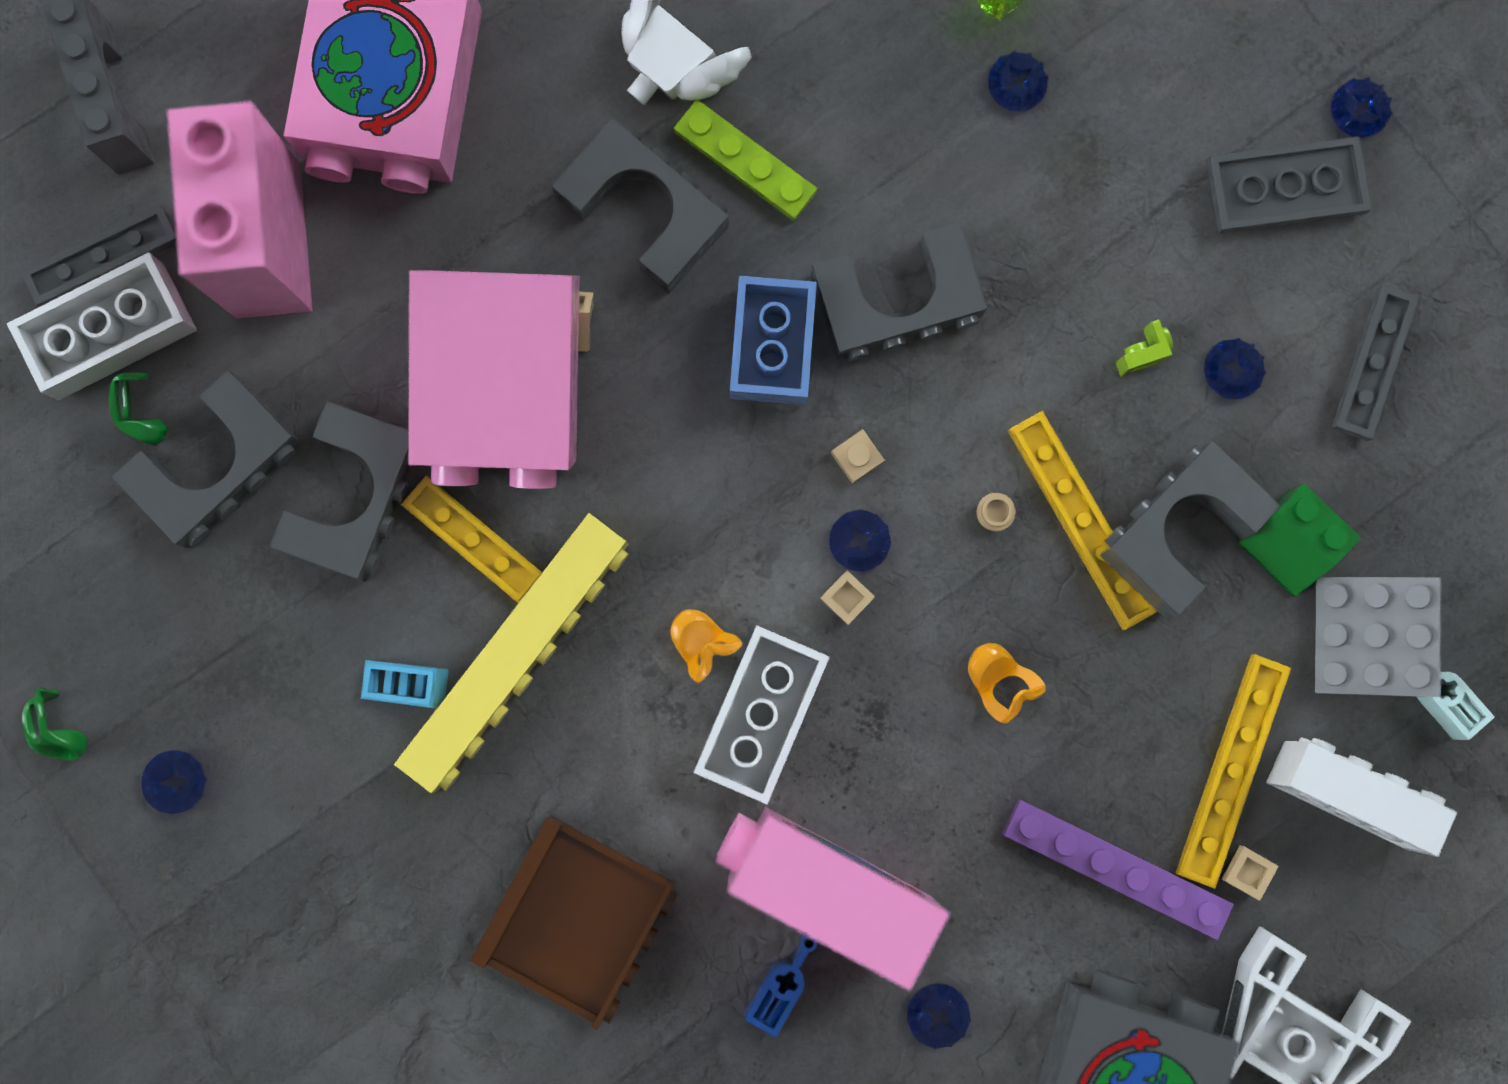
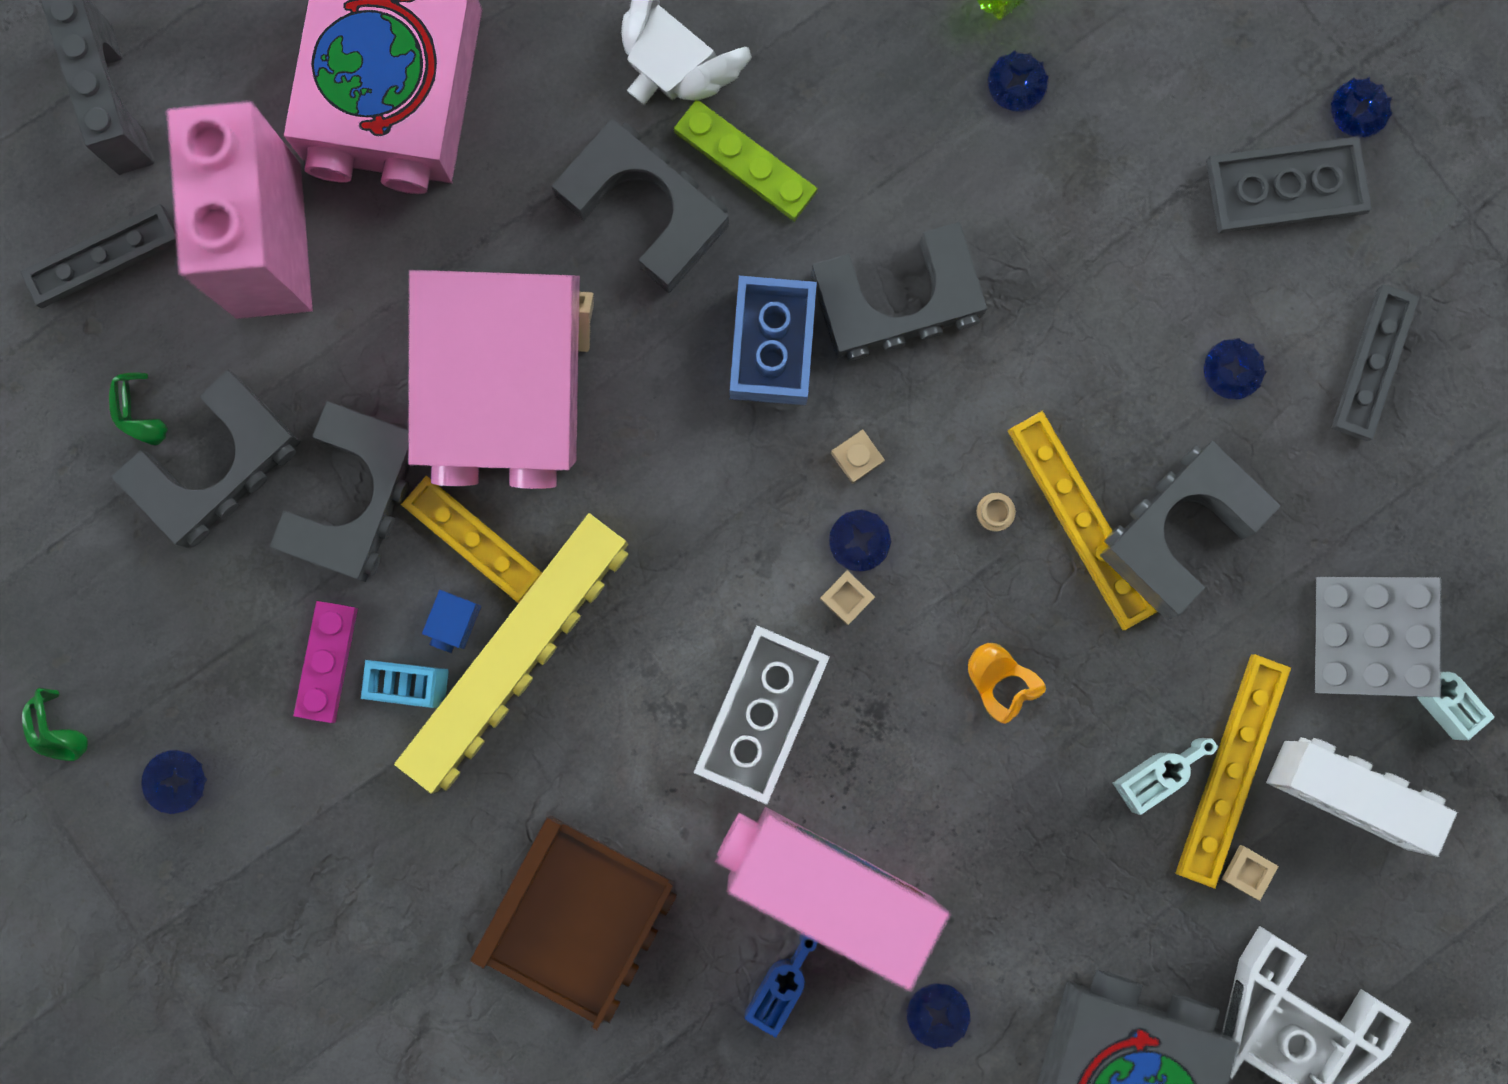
white brick [6,252,197,401] -> none
light orange piece [670,609,743,683] -> none
medium lavender plate [1002,799,1234,940] -> none
lime bracket [1115,319,1173,377] -> none
green slope [1238,483,1361,597] -> none
none -> dark pink plate [293,601,358,723]
none -> blue brick [422,590,481,653]
none -> light aqua piece [1113,738,1218,815]

